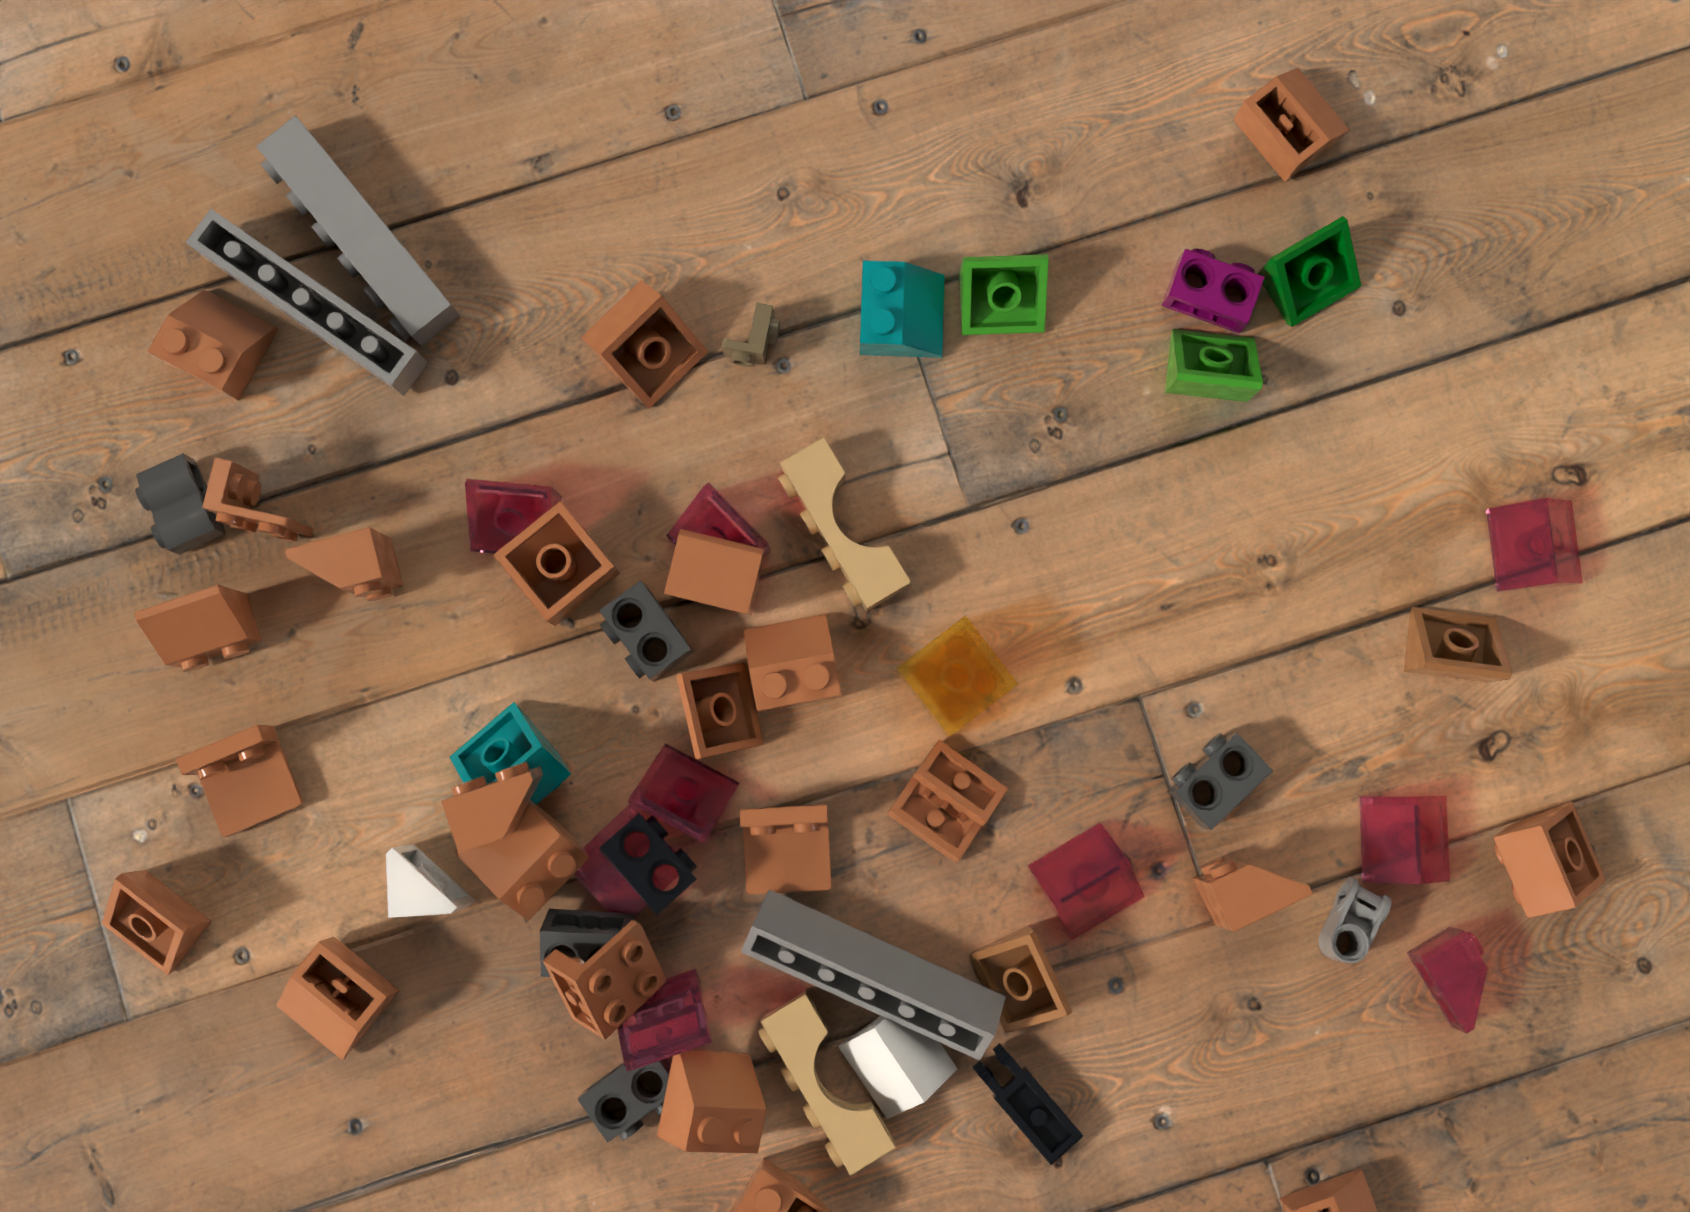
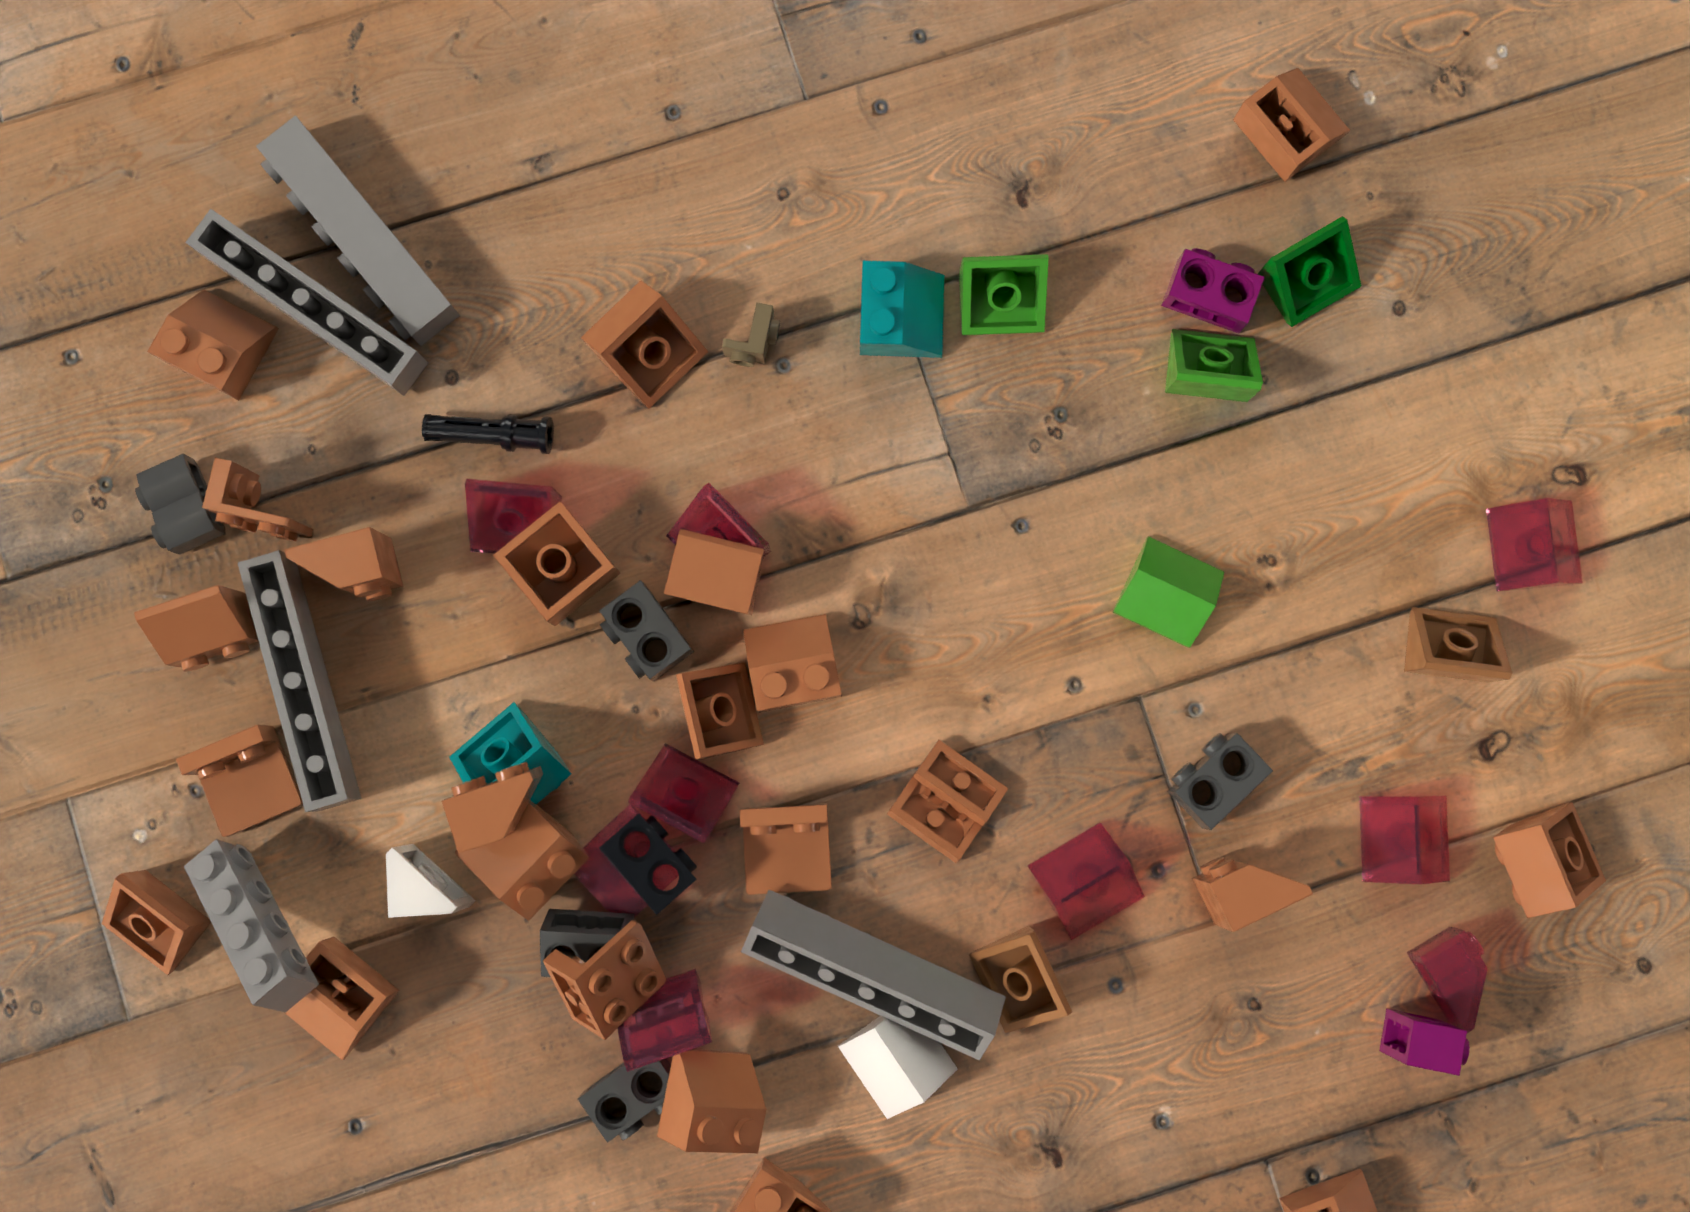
tan arch [758,989,896,1176] -> none
tan arch [778,437,911,612] -> none
clear yellow brick [895,615,1018,738] -> none
black hinge [972,1043,1083,1165] -> none
light grey piece [1318,877,1392,963] -> none
none -> light grey brick [184,839,319,1013]
none -> light grey brick [238,550,362,812]
none -> black pin [422,414,554,454]
none -> bright green slope [1113,536,1224,648]
none -> magenta brick [1379,1008,1470,1076]

